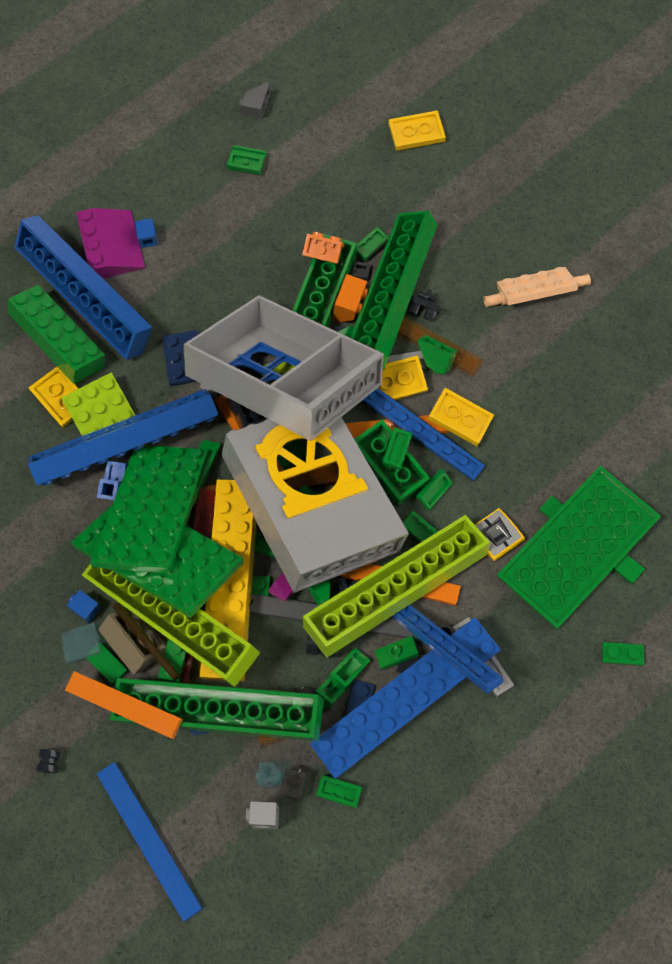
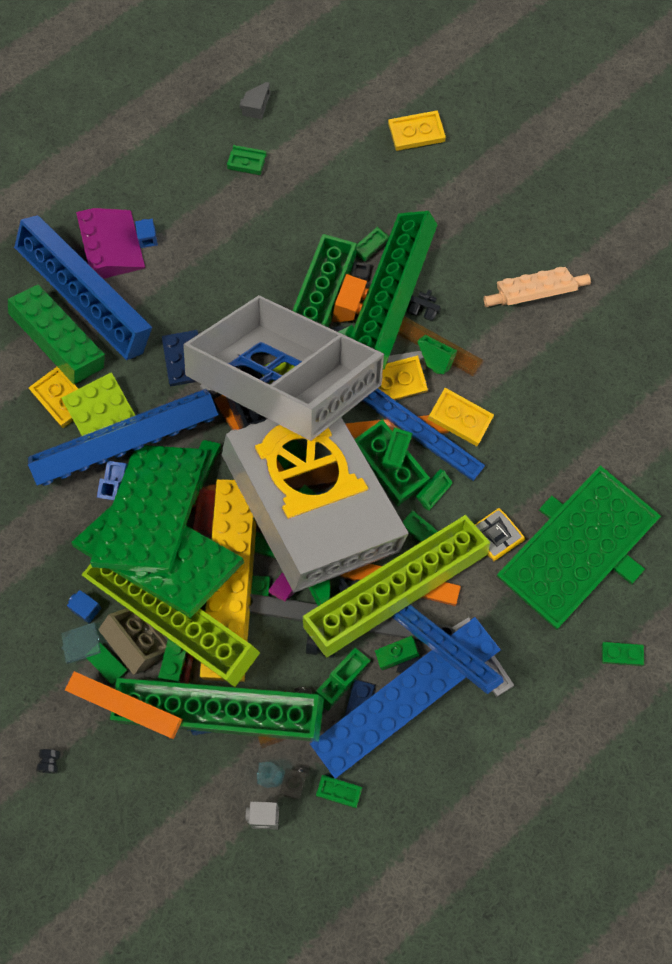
blue tile [97,762,203,922] -> none
dark brown piece [112,602,180,681] -> none
orange bracket [302,232,344,264] -> none

